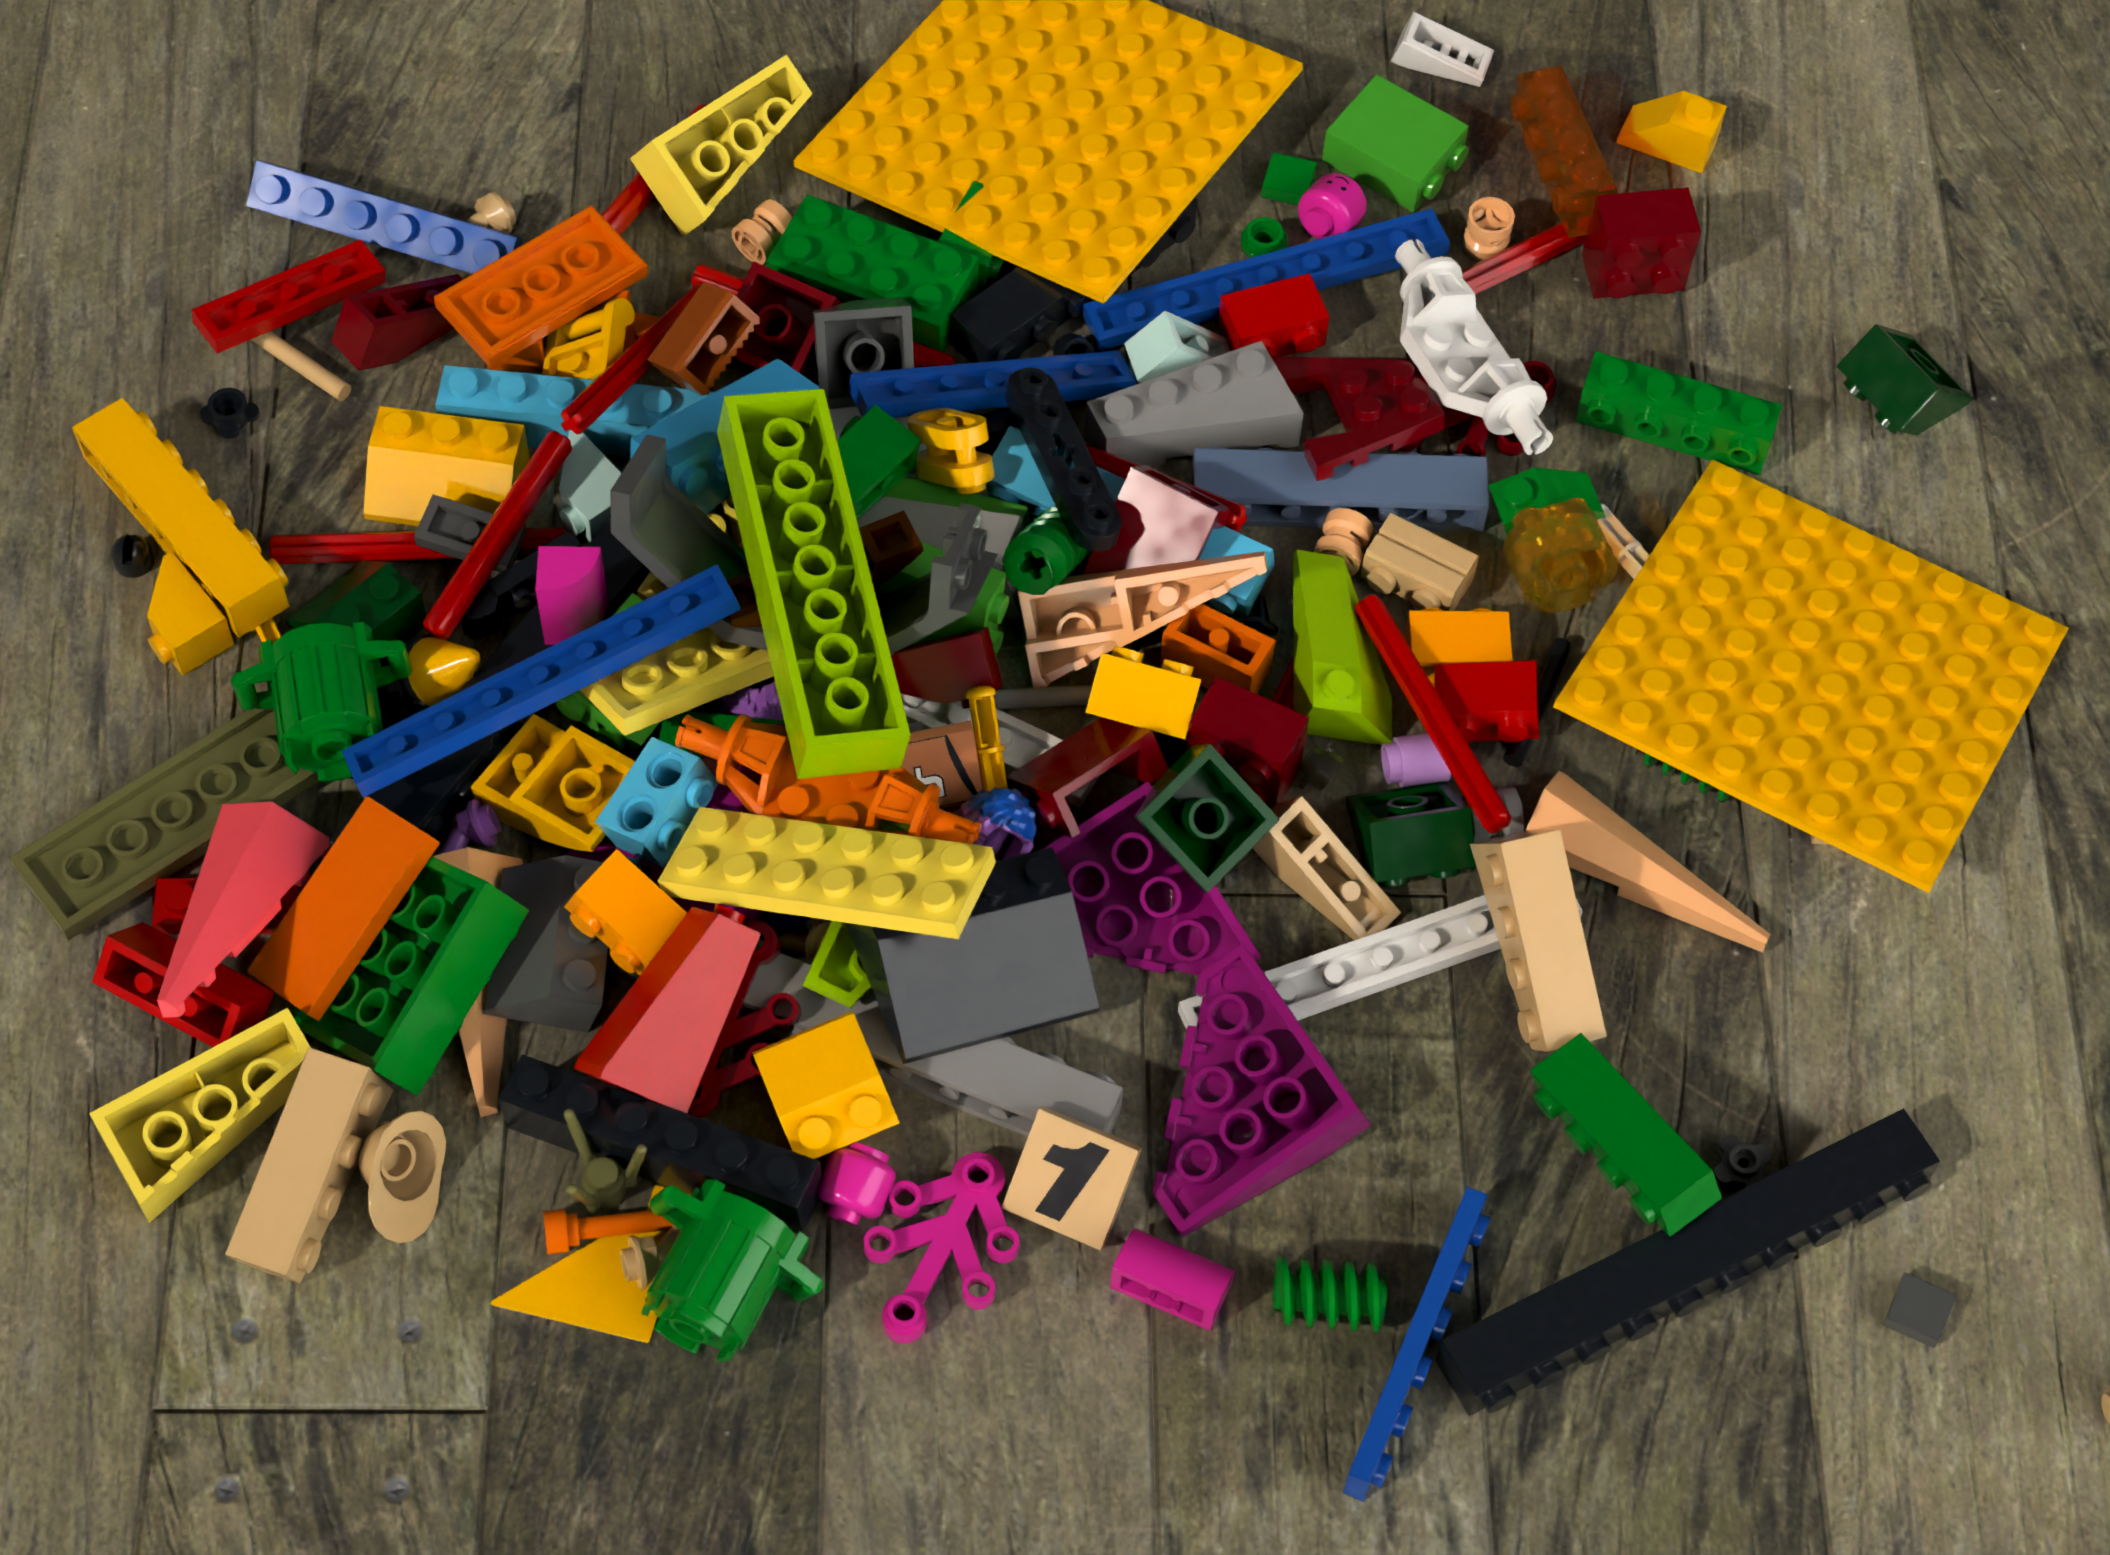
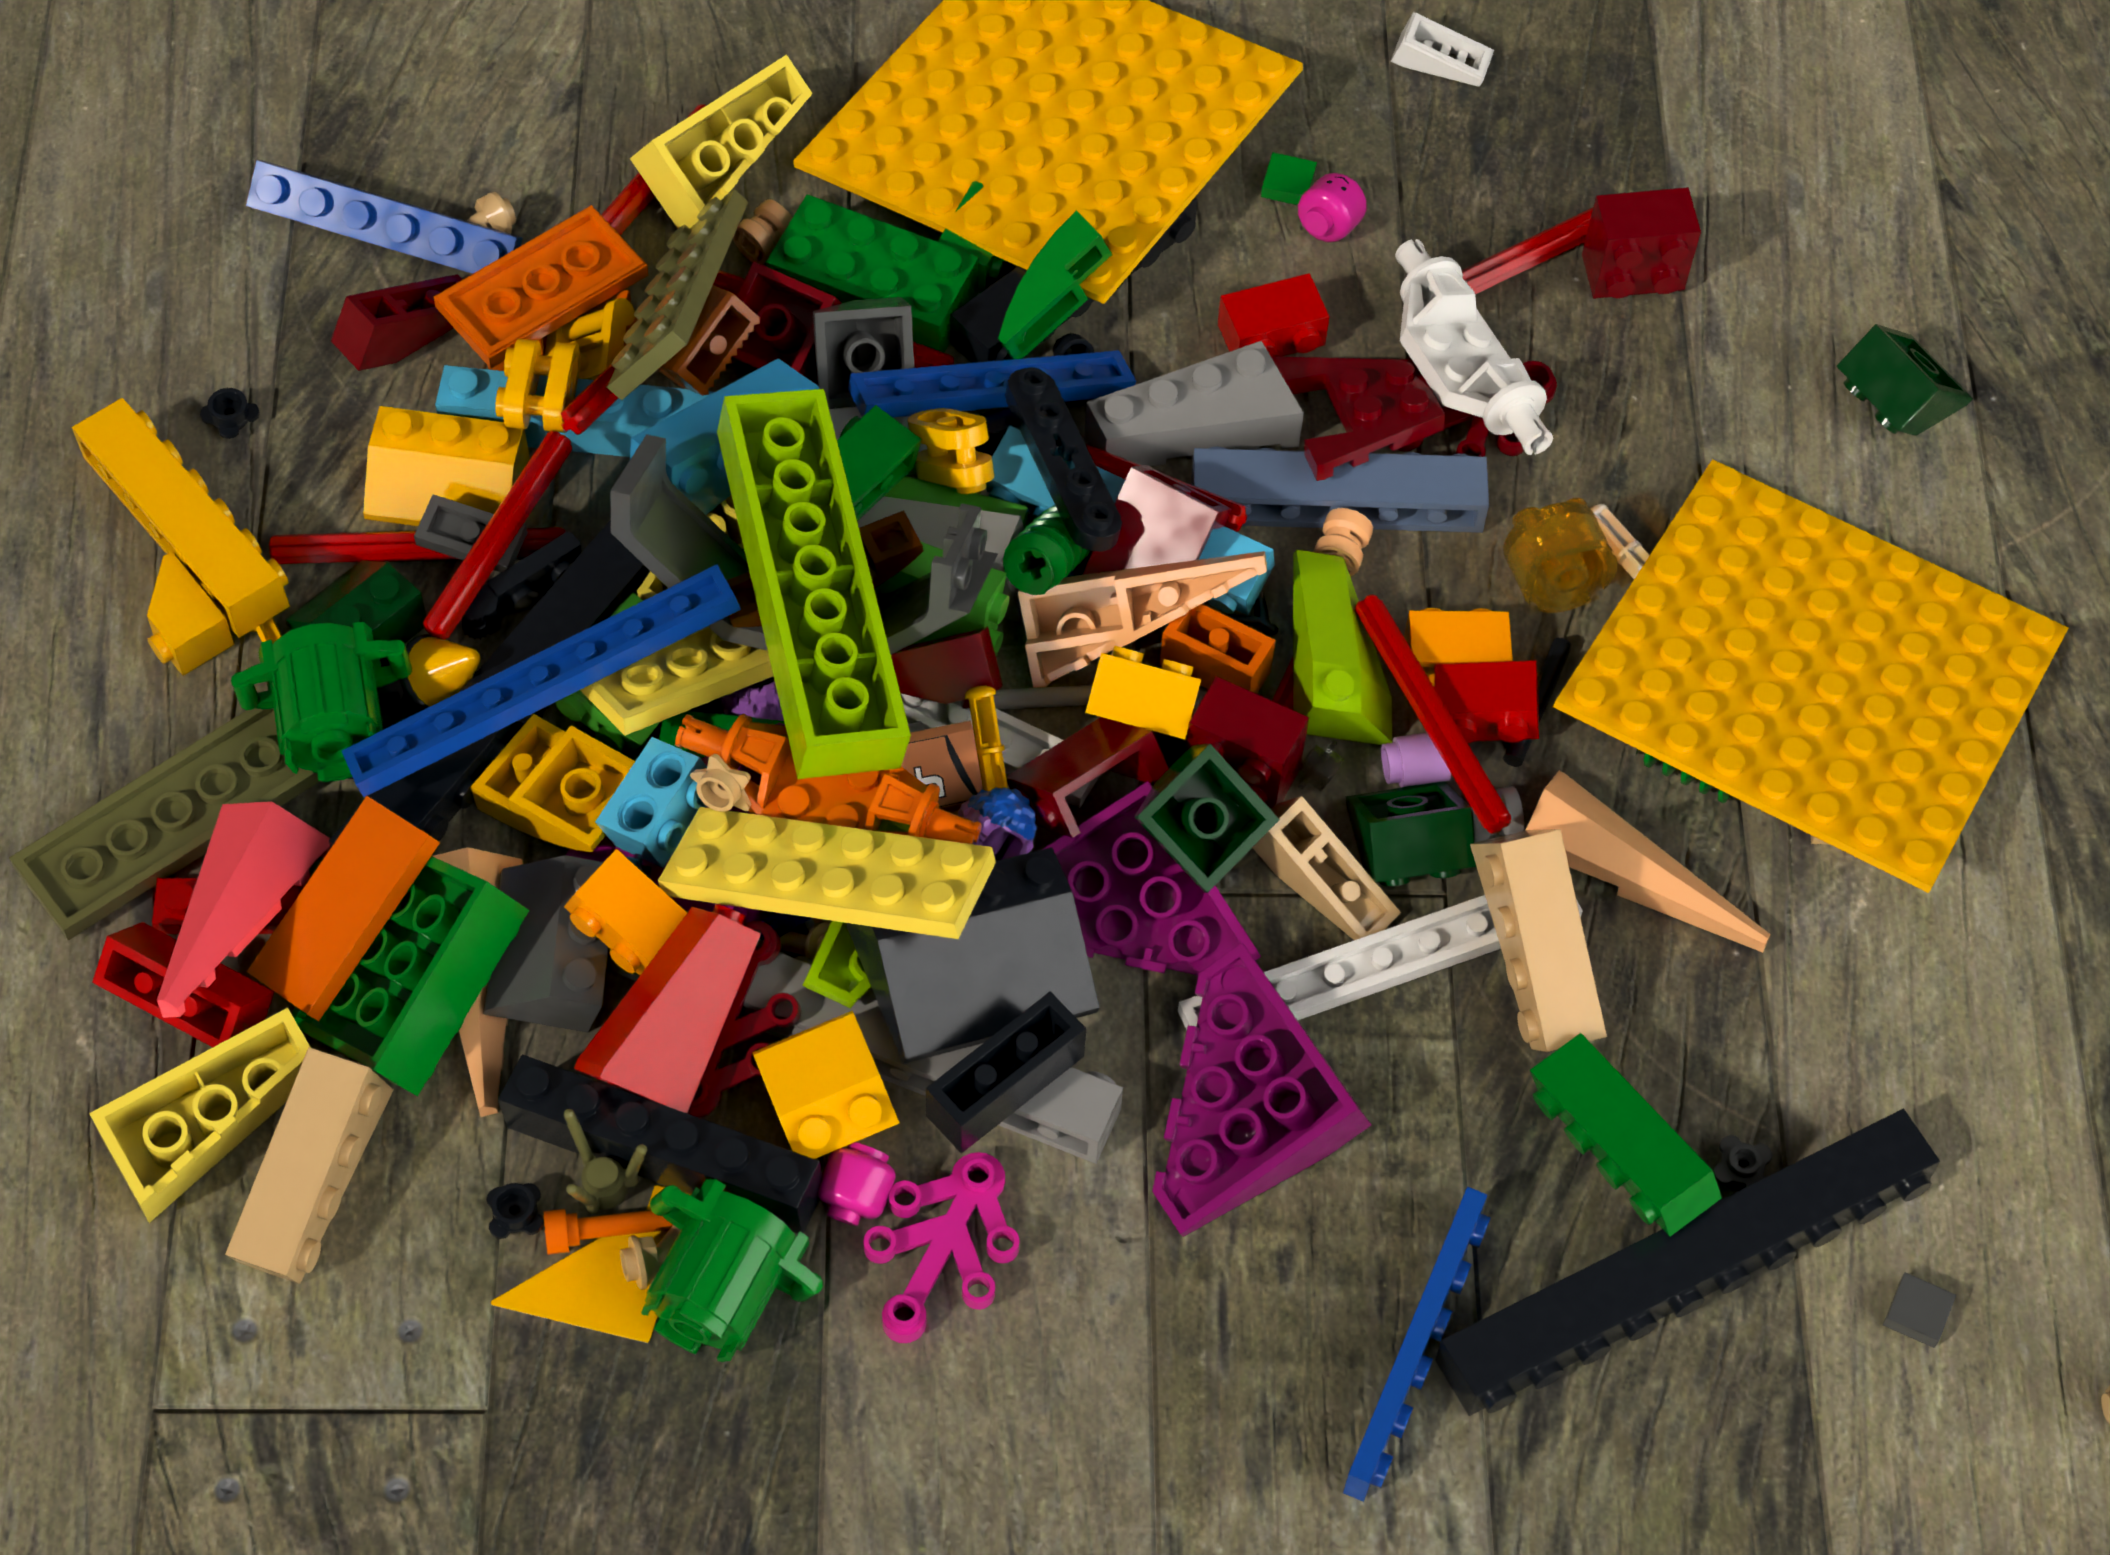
black hinge [112,534,155,578] -> none
red plate [192,239,386,354] -> none
tan bar [251,331,351,401] -> none
tan piece [358,1111,446,1243] -> none
medium lavender plate [439,799,501,854] -> none
dark pink brick [535,546,609,645] -> none
light aqua slope [559,430,621,543] -> none
tan tile [1001,1106,1142,1251] -> none
blue plate [1083,208,1450,351] -> none
dark pink brick [1110,1228,1237,1331] -> none
light aqua slope [1124,311,1230,383] -> none
green plate [1240,217,1287,258] -> none
green piece [1272,1256,1387,1333] -> none
bright green brick [1322,74,1469,213] -> none
tan brick [1360,513,1479,611] -> none
light nougat wheel [1463,197,1515,261] -> none
green slope [1488,467,1605,552] -> none
clear orange brick [1510,65,1617,238] -> none
green brick [1575,351,1782,475] -> none
yellow slope [1616,91,1727,174] -> none
none -> black plate [486,1183,544,1239]
none -> yellow brick [495,339,580,433]
none -> olive plate [607,189,748,400]
none -> tan plate [690,754,751,812]
none -> black brick [926,991,1086,1154]
none -> green slope [998,210,1112,359]

